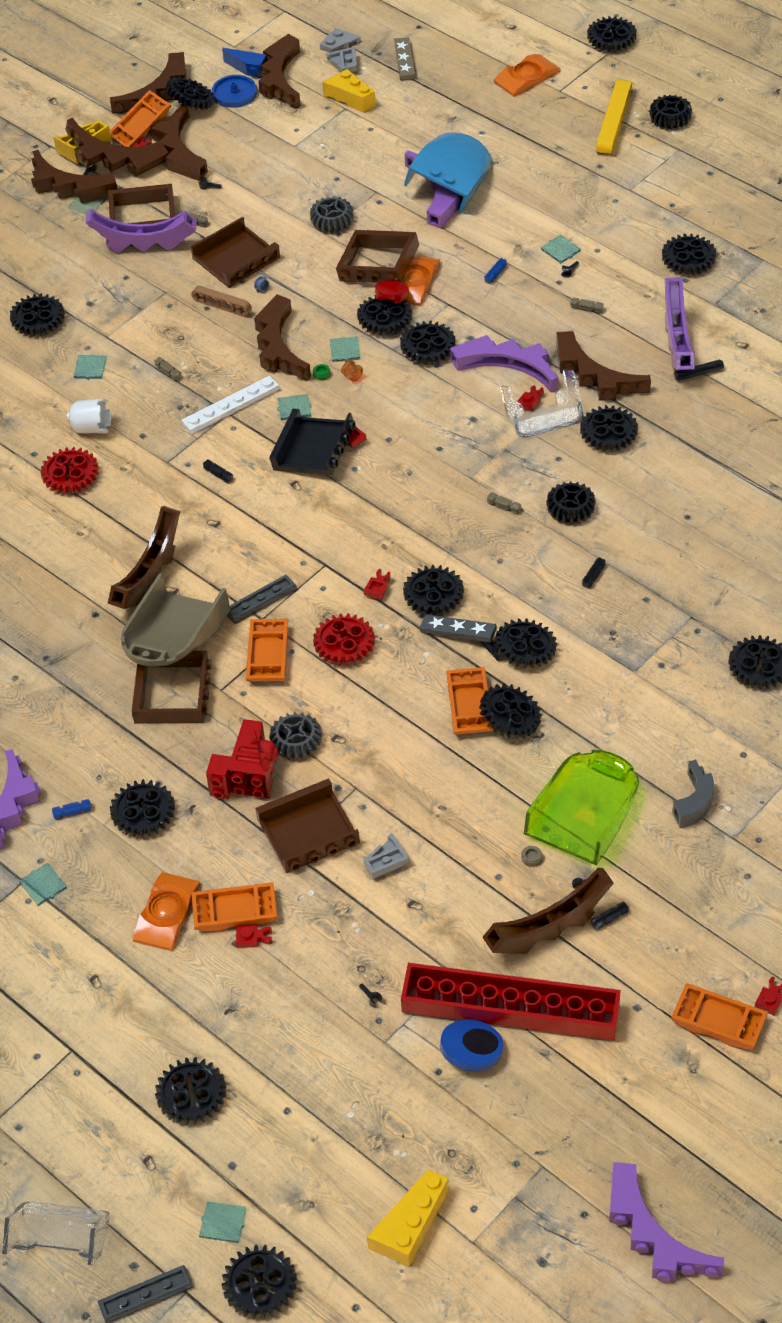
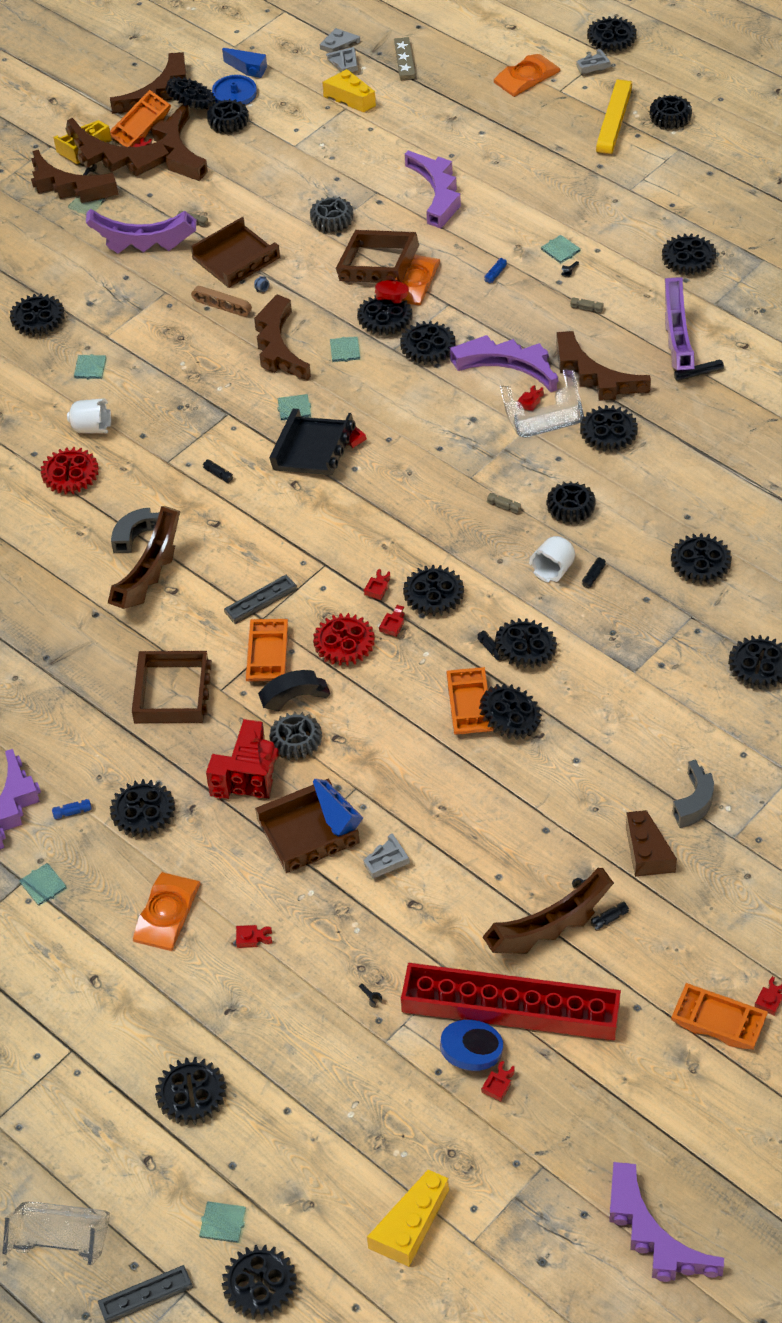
reddish brown window [108,183,175,224] -> none
dark tan windscreen [121,573,231,667] -> none
dark tan axle [154,357,181,381] -> none
white plate [181,376,279,435] -> none
orange slope [191,882,277,932] -> none
black hand [198,177,222,190] -> none
reddish brown arch [258,34,301,109] -> none
green tile [313,364,330,381] -> none
clear orange wheel [341,360,363,382] -> none
dark azure windscreen [404,132,491,213] -> none
dark grey tile [419,614,497,642] -> none
dark tan tile [521,846,542,867] -> none
clear neon green windscreen [524,750,639,866] -> none
none -> dark grey arch [111,508,159,553]
none -> black gear [207,99,249,134]
none -> black arch [258,670,330,711]
none -> blue slope [313,779,363,836]
none -> red plate [379,605,405,637]
none -> red plate [481,1061,515,1102]
none -> white cylinder [529,536,575,582]
none -> light grey wing [576,49,611,74]
none -> reddish brown wedge [626,810,677,877]
none -> black gear [670,533,732,584]

